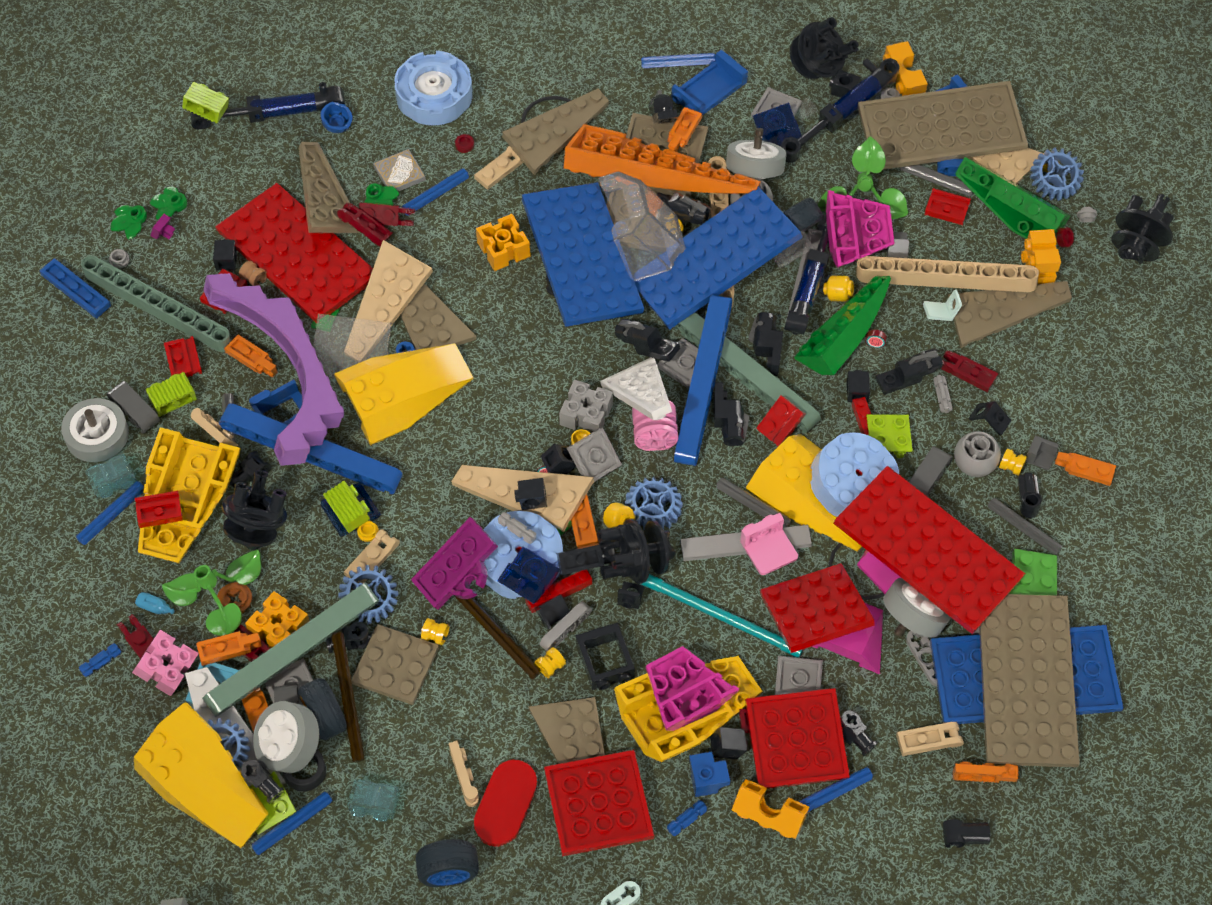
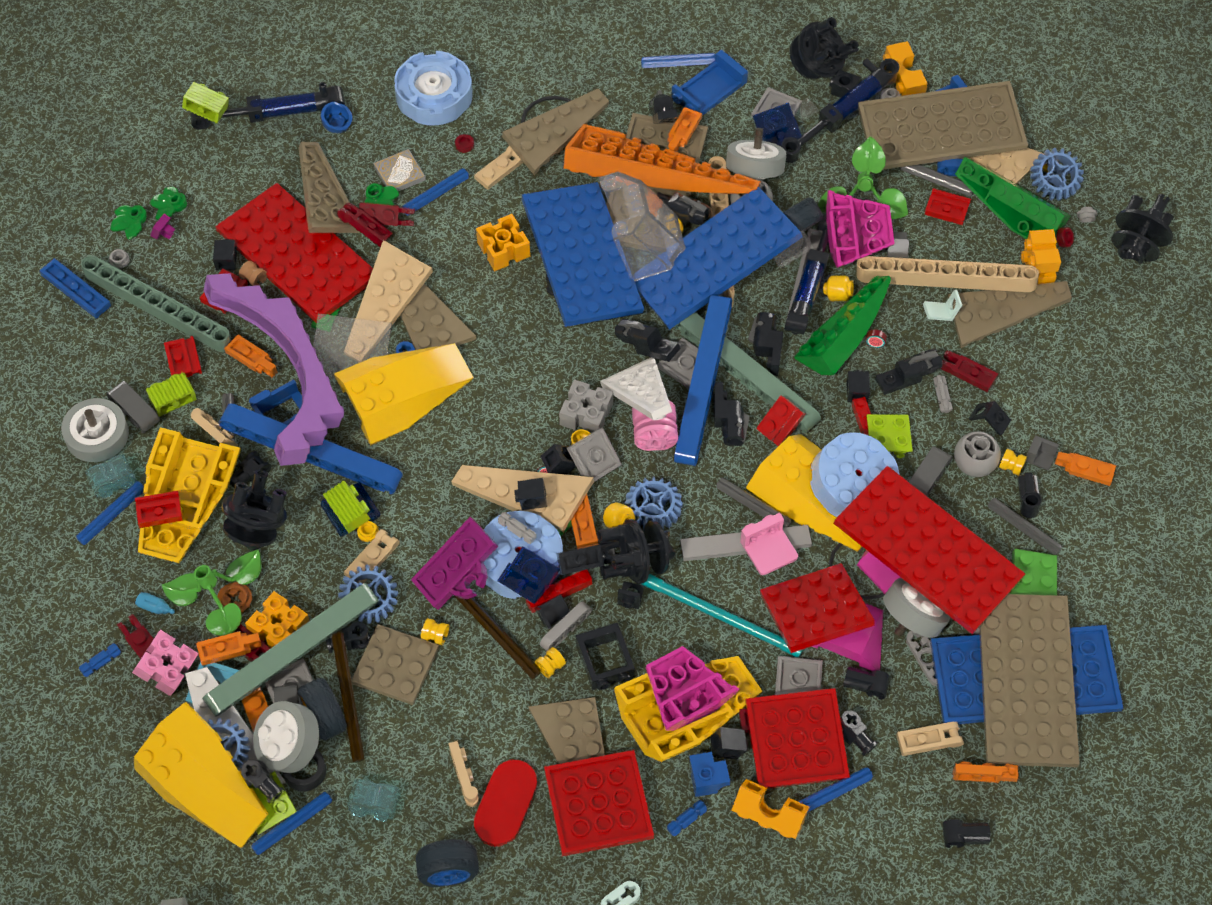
none -> black piece [843,667,890,700]

